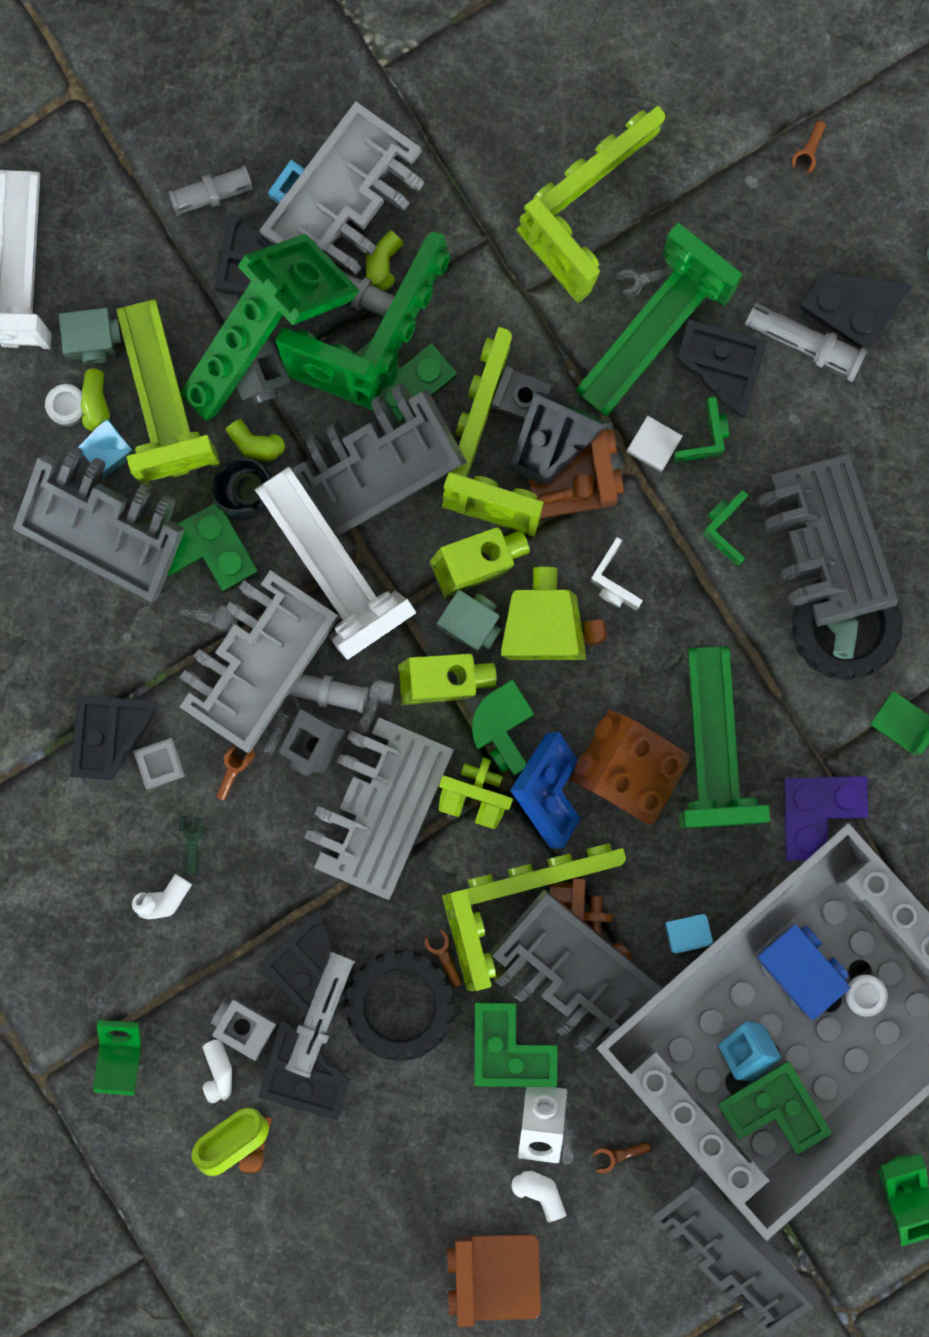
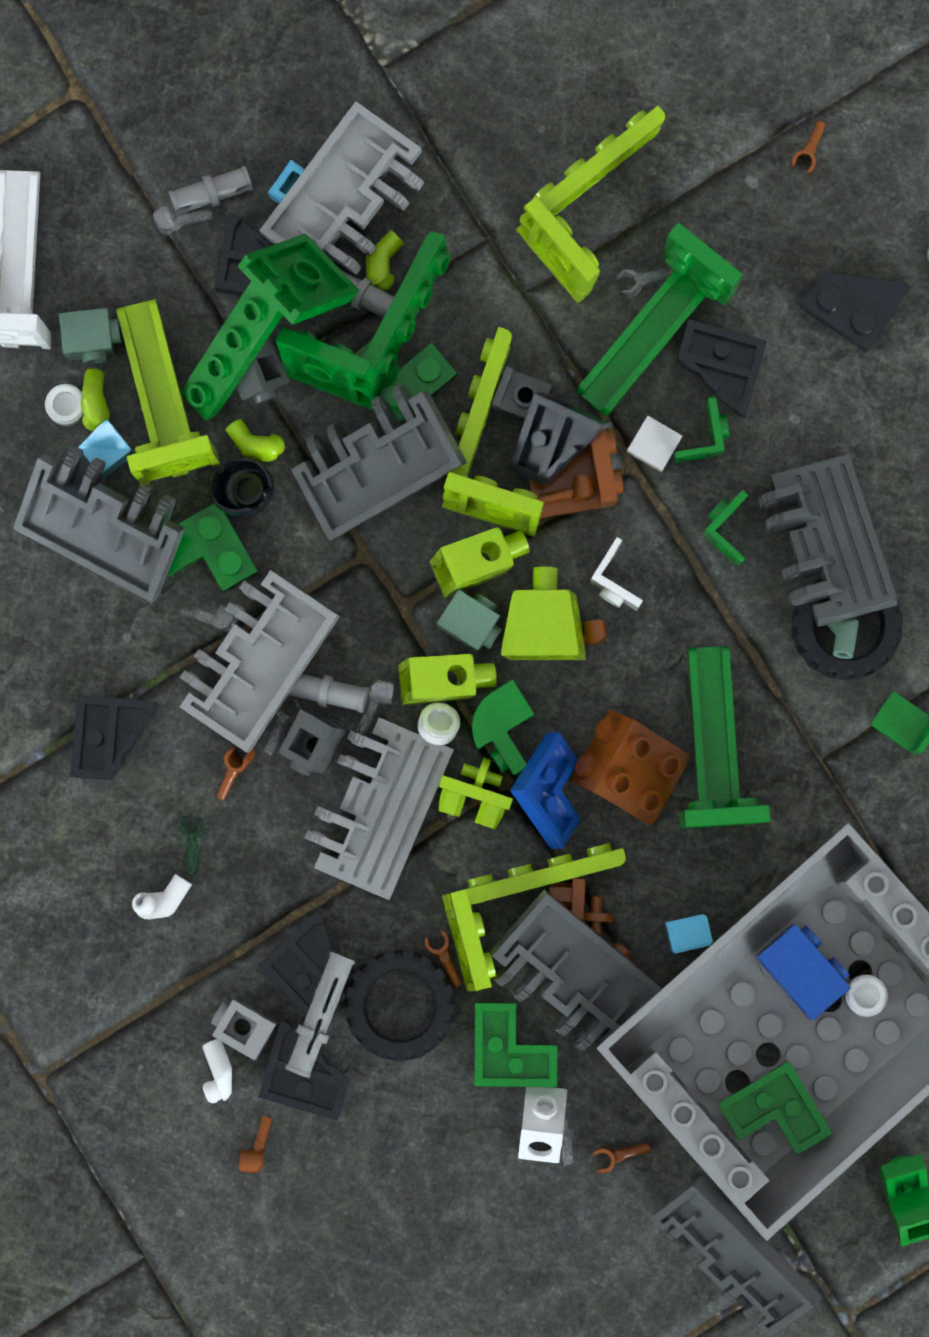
green bracket [93,1020,142,1096] -> none
light grey tile [133,738,186,790] -> none
lime tile [192,1108,269,1176] -> none
white bracket [254,467,416,660] -> none
dark orange bracket [447,1234,541,1327] -> none
white arm [511,1171,567,1222] -> none
medium azure slope [718,1021,782,1082] -> none
light grey pin [745,302,868,382] -> none
dark purple plate [783,776,868,861] -> none
none -> clear hand [153,205,212,235]
none -> white tile [418,703,460,745]

